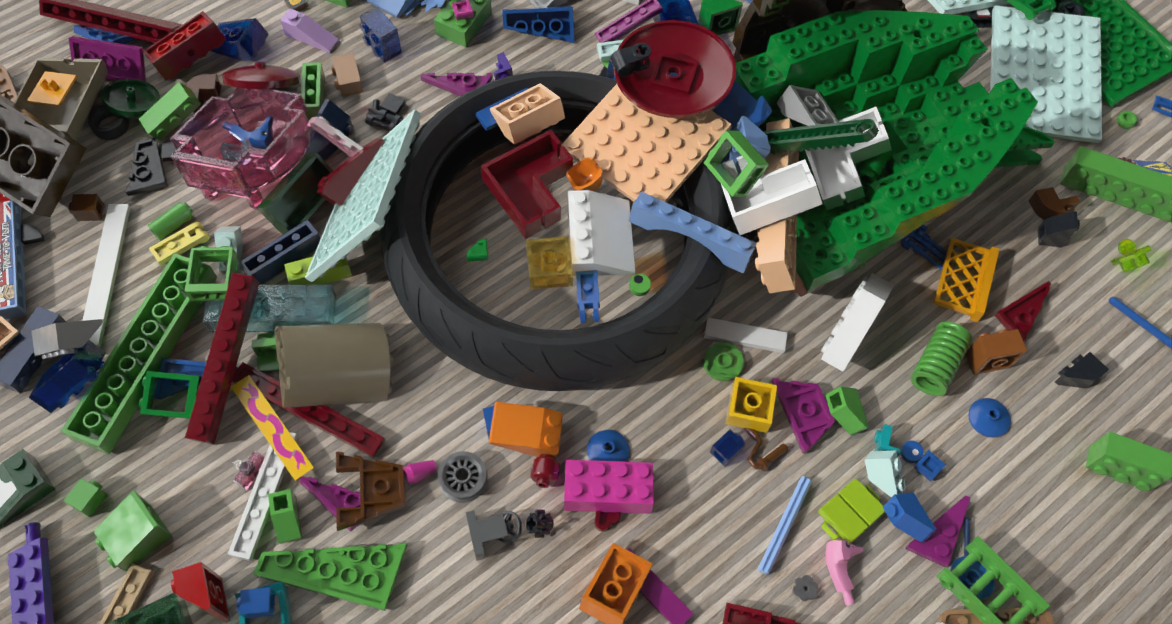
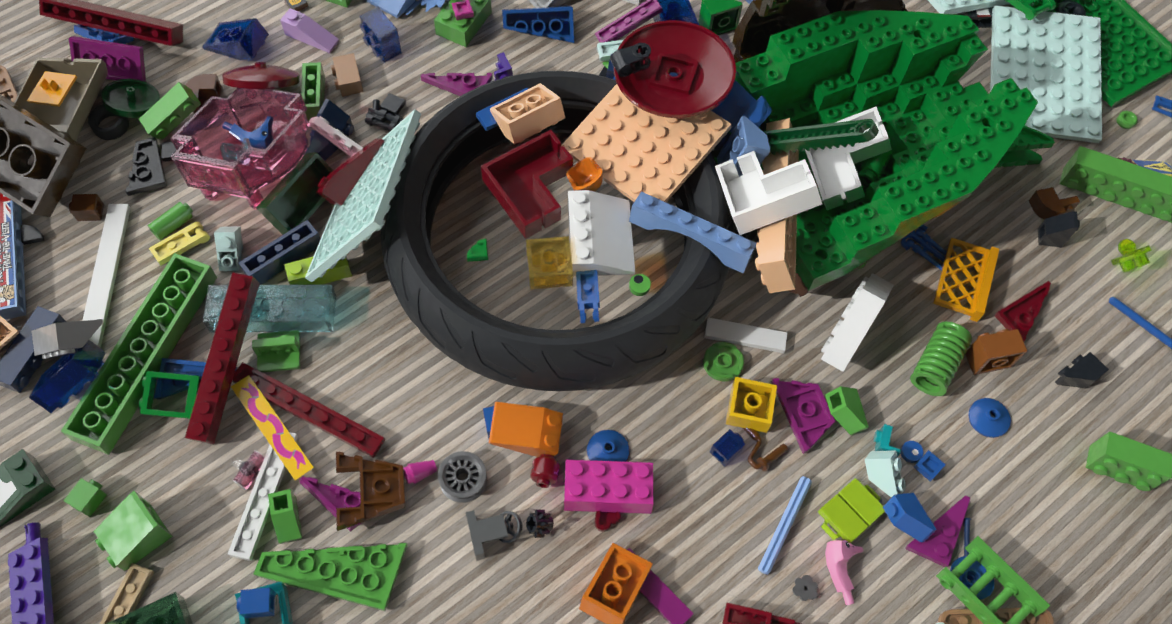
dark red brick [143,11,226,81] -> none
red slope [171,562,231,623] -> none
bright green window [185,246,238,301] -> none
dark tan cylinder [274,323,393,408] -> none
bright green window [704,130,769,197] -> none
light grey slope [777,85,838,126] -> none

